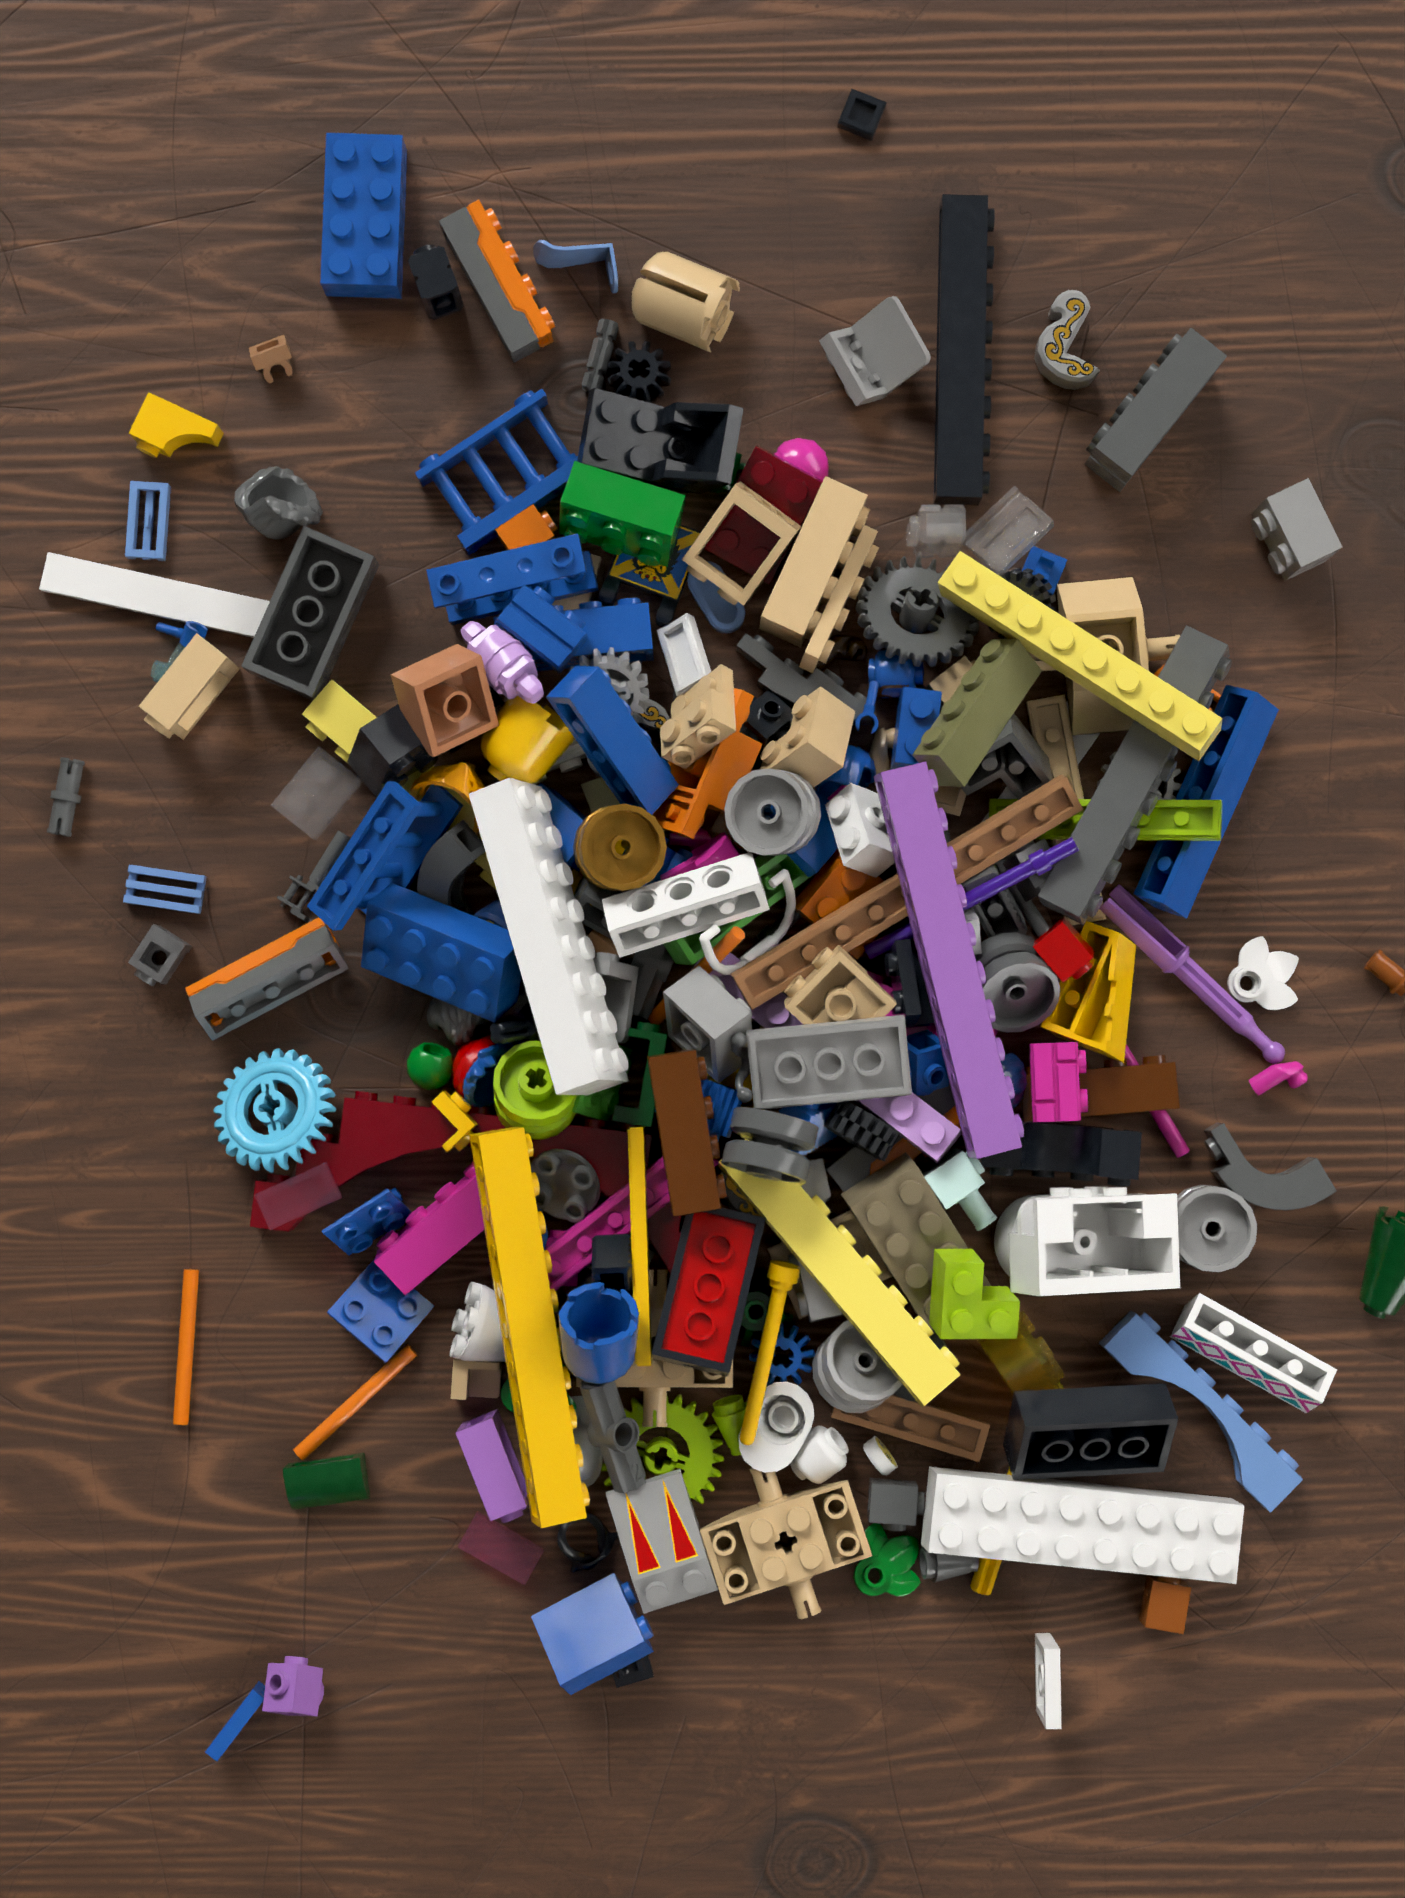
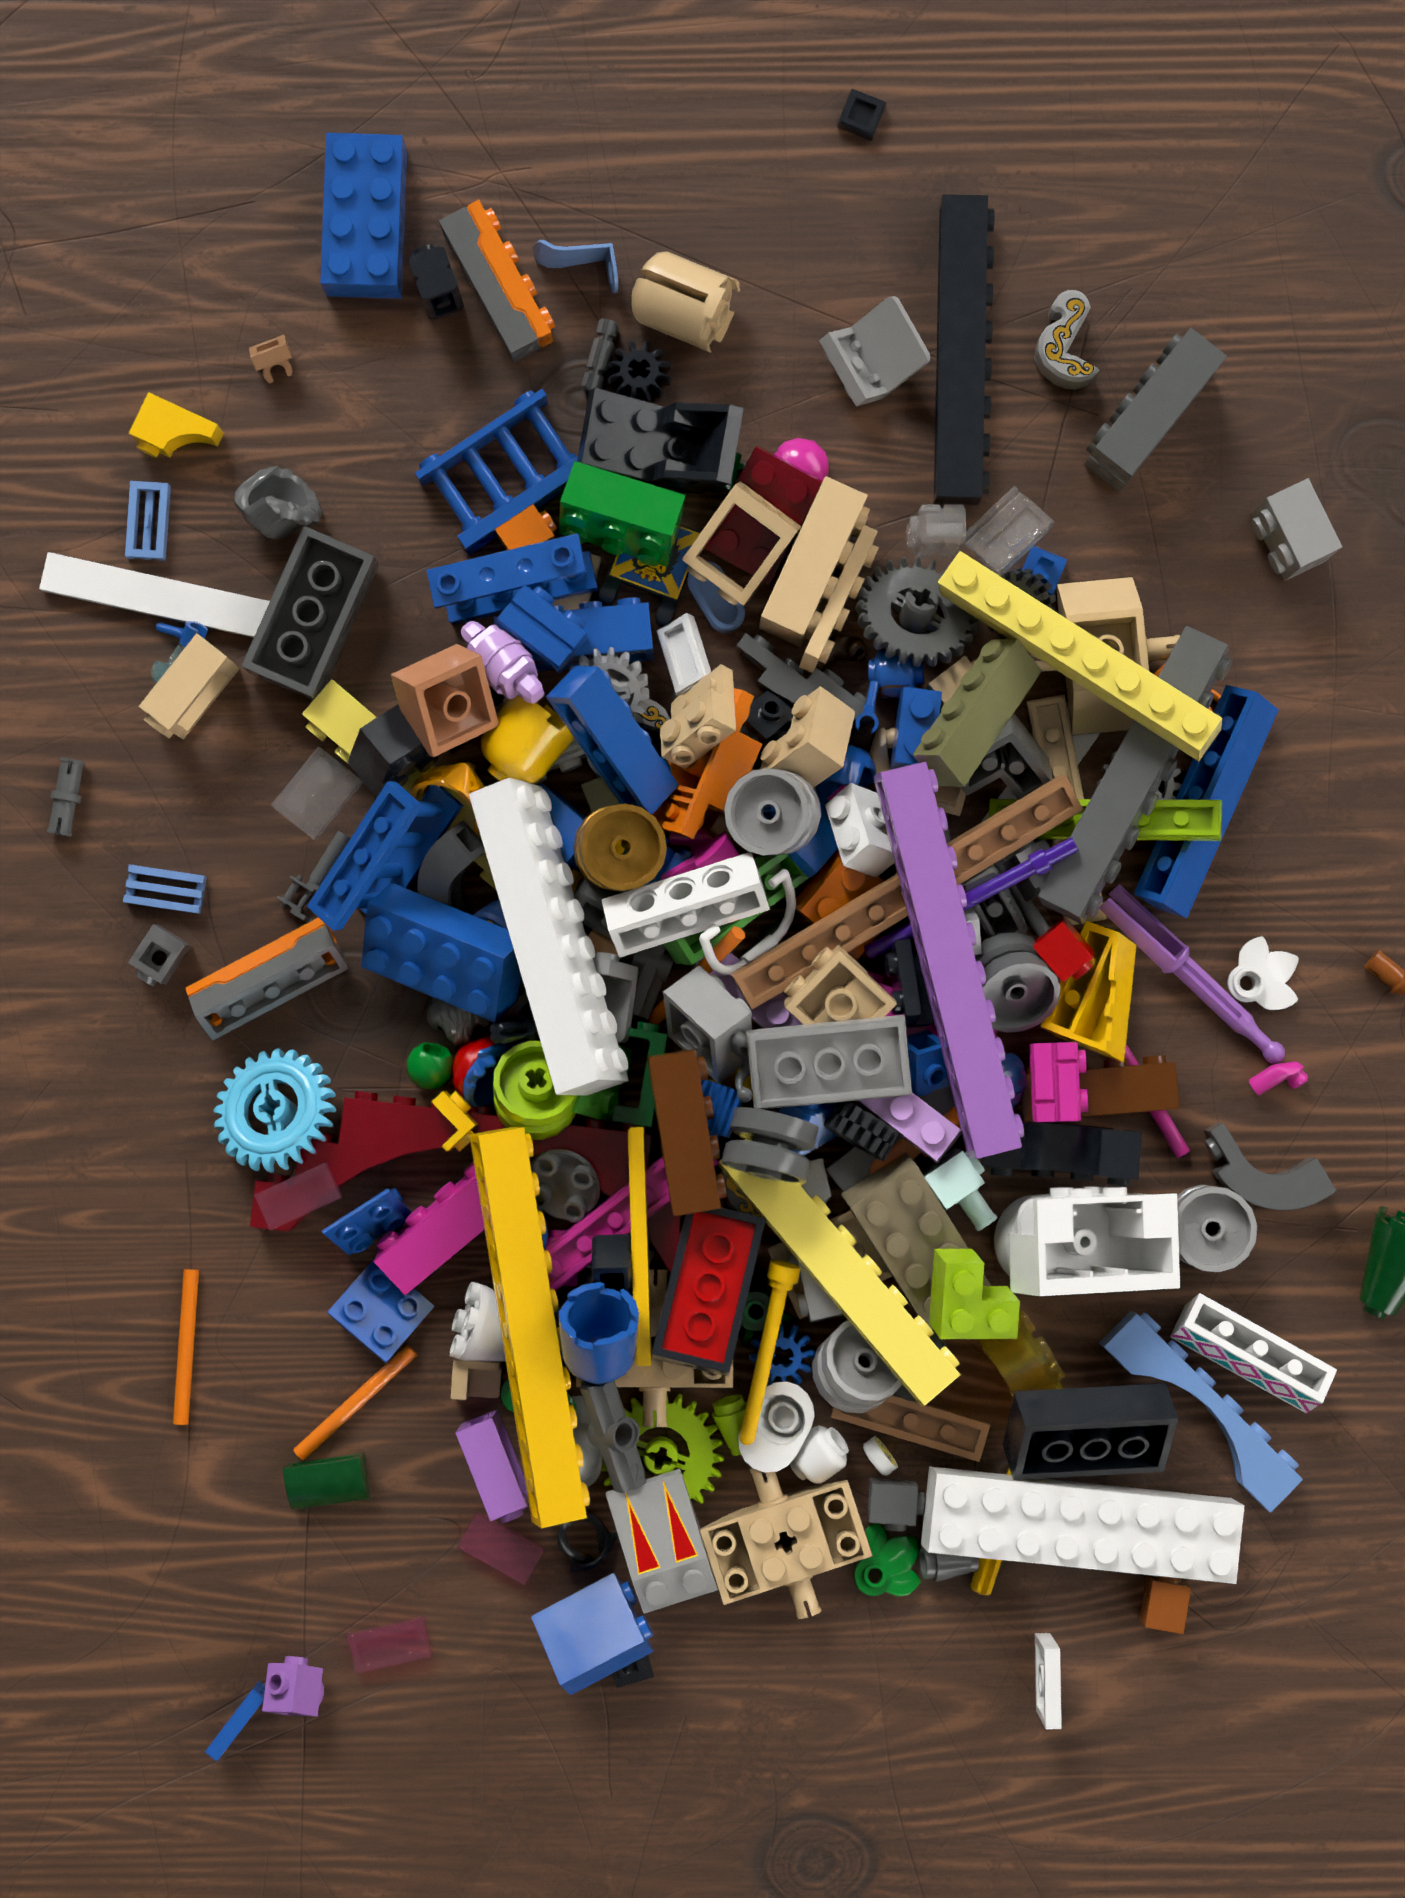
none -> clear pink tile [347,1616,433,1674]

